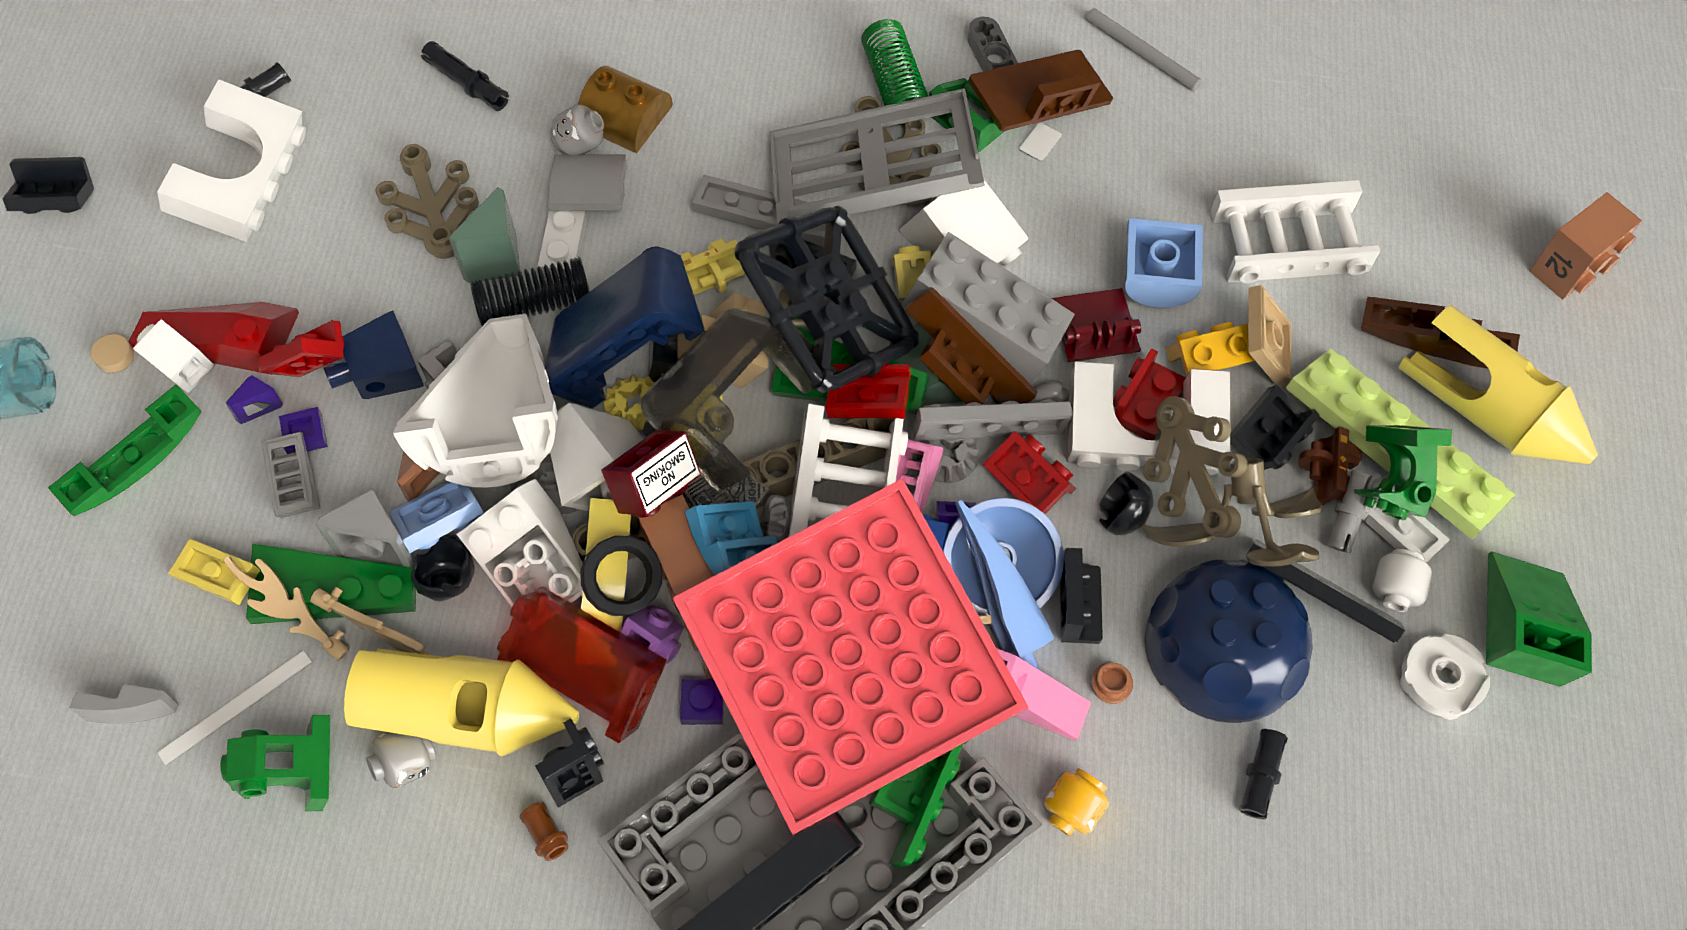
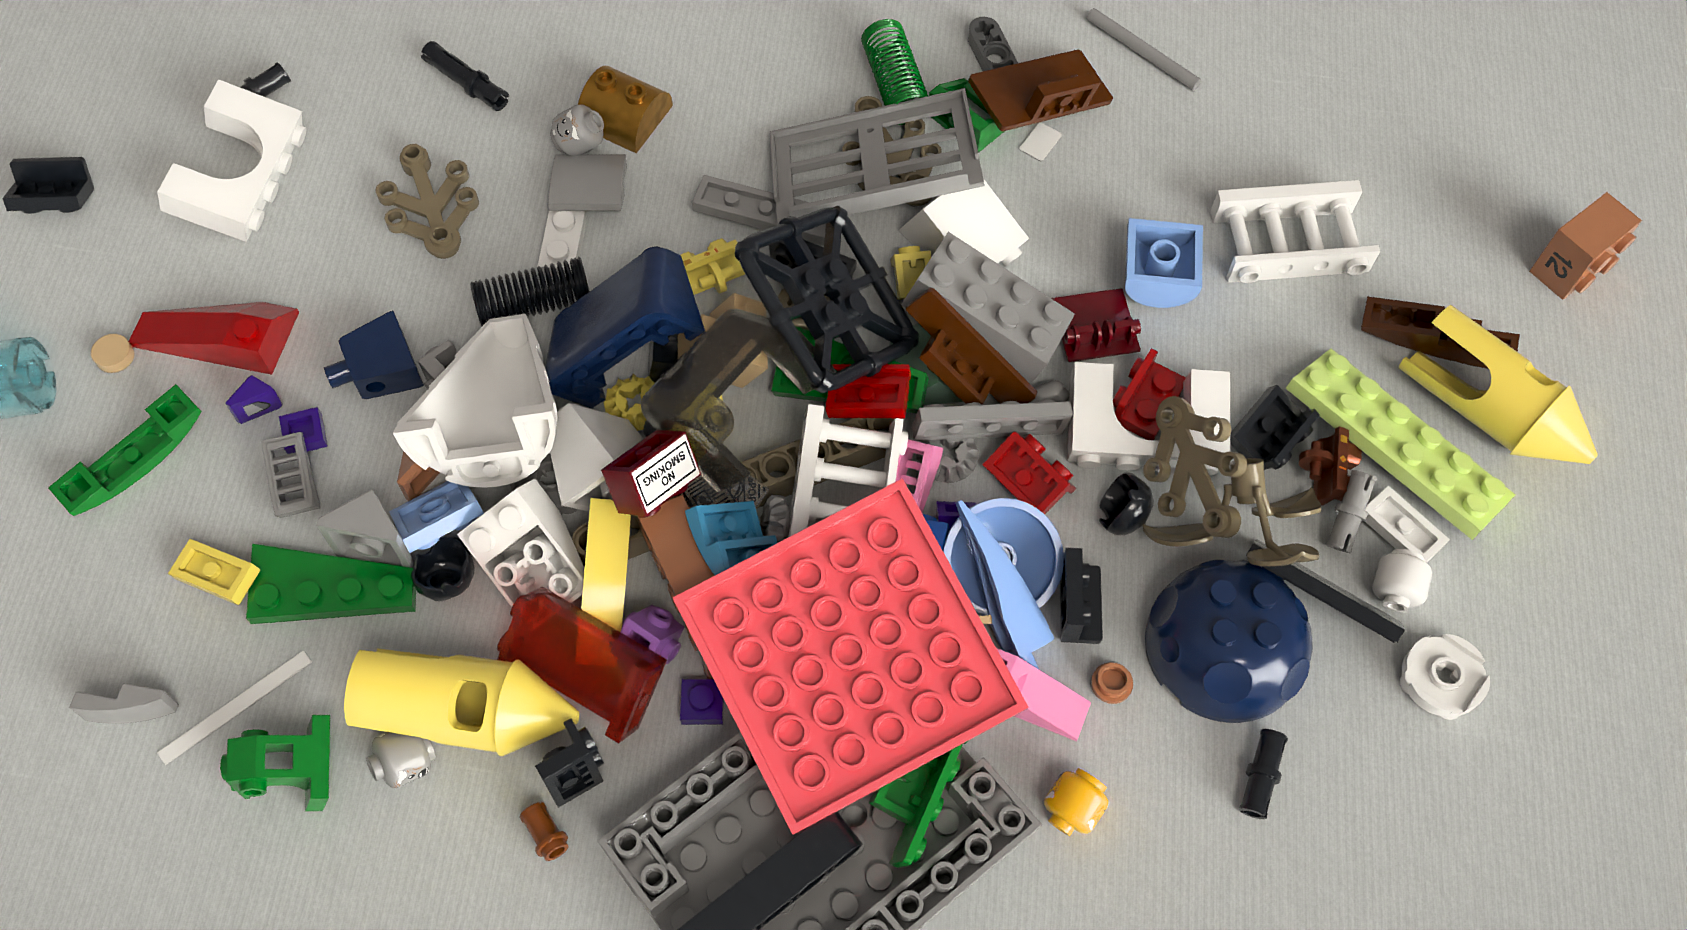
white slope [133,319,215,393] -> none
tan piece [224,557,349,661] -> none
red bracket [258,320,344,377] -> none
tan piece [310,587,432,655] -> none
sand green slope [449,187,520,283] -> none
black tyre [580,536,662,616] -> none
yellow bracket [1165,322,1255,376] -> none
tan plate [1248,285,1292,388] -> none
green tile [1354,425,1452,520] -> none
green slope [1486,551,1592,687] -> none

